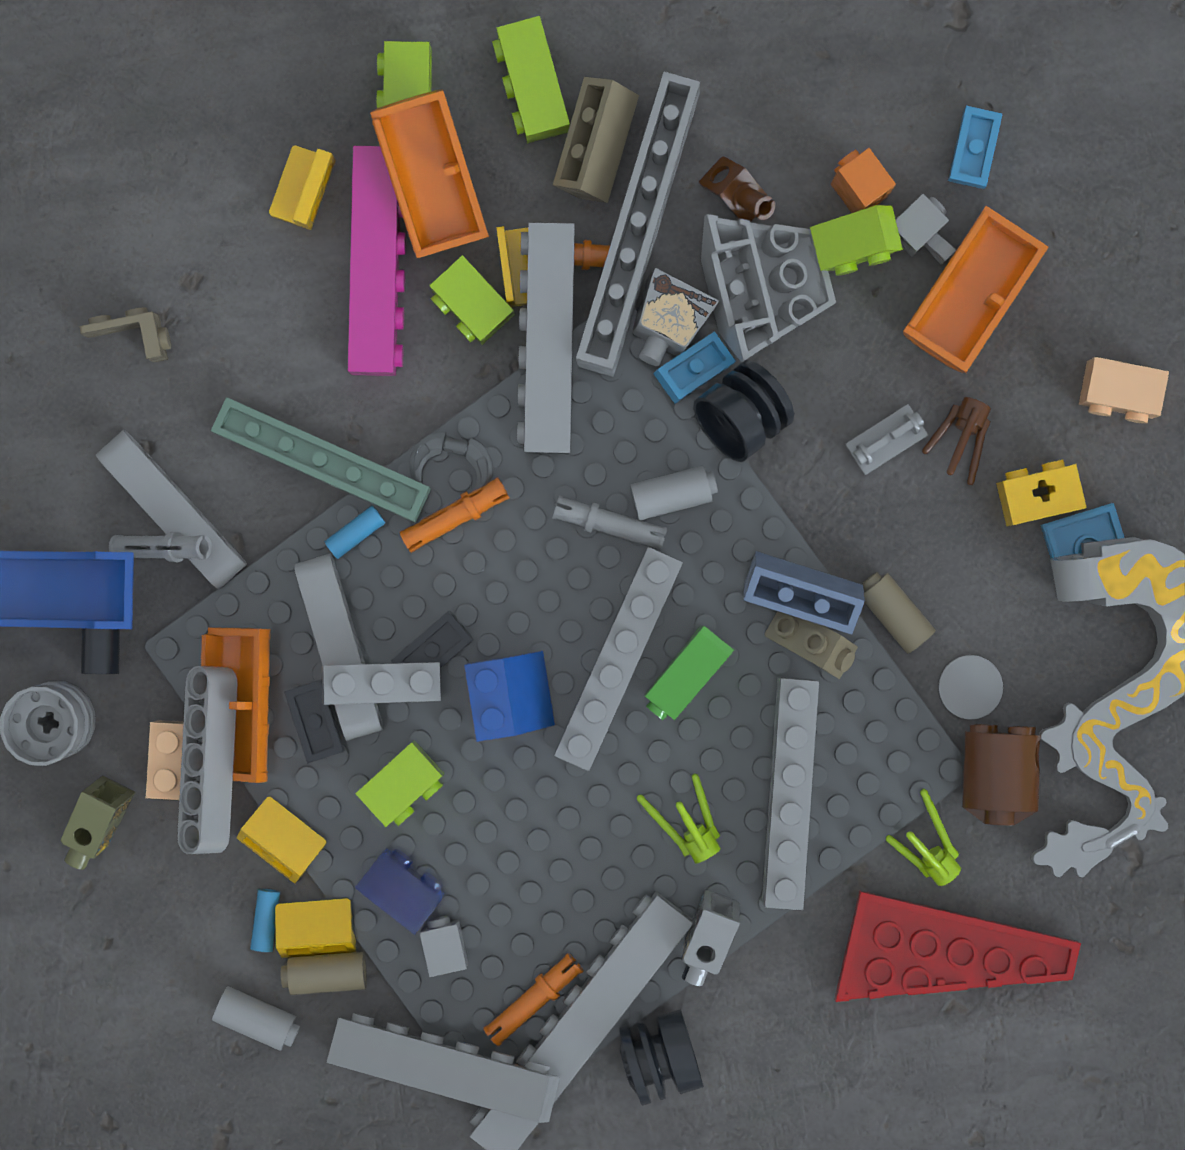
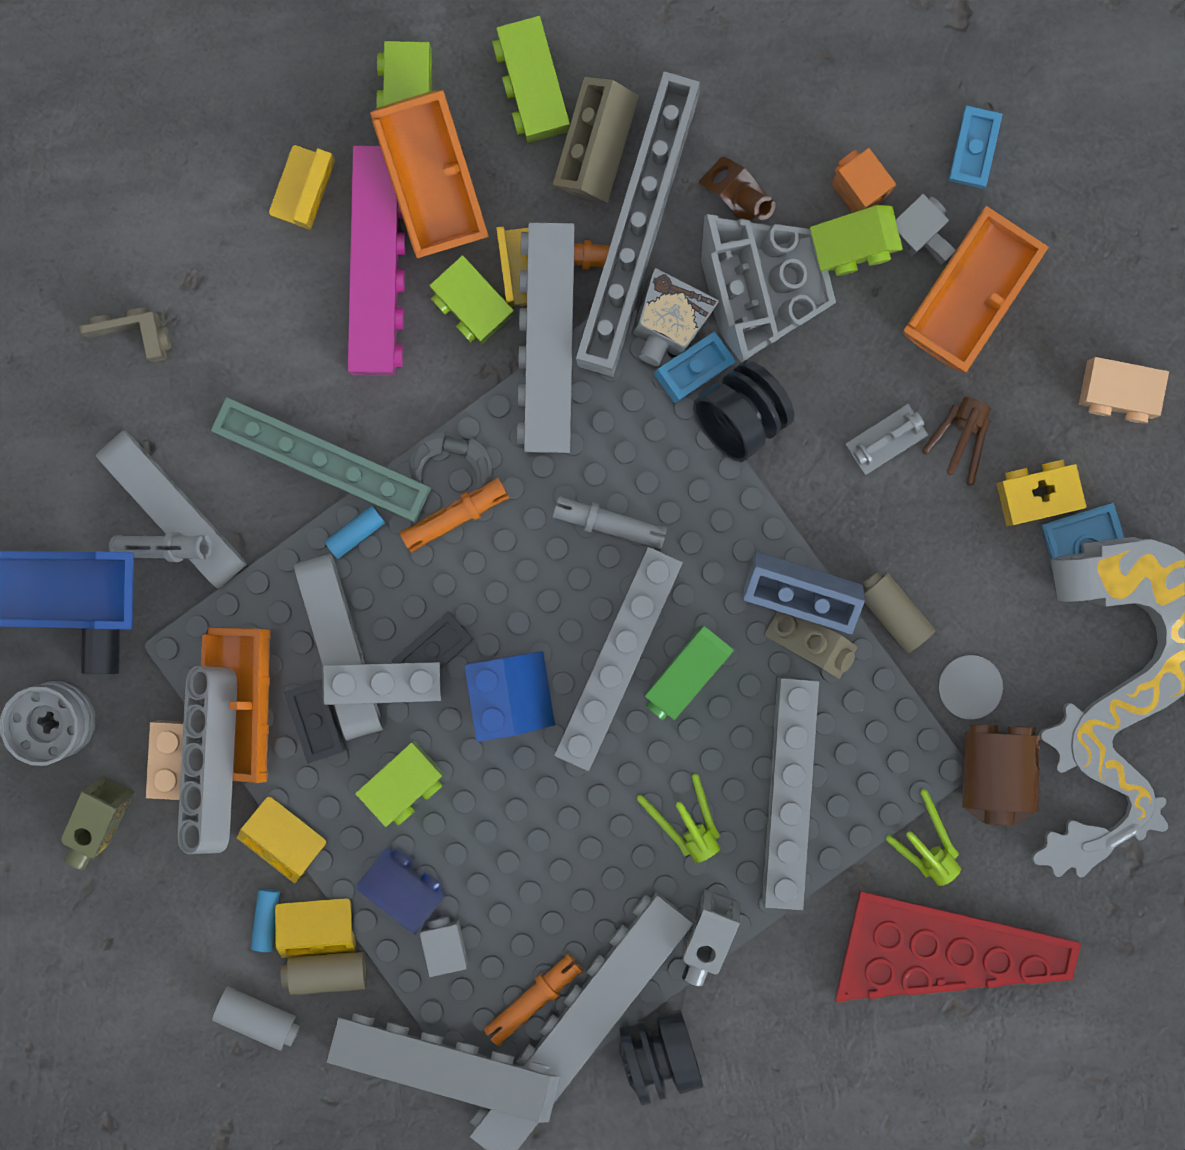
light grey brick [630,465,718,521] -> none

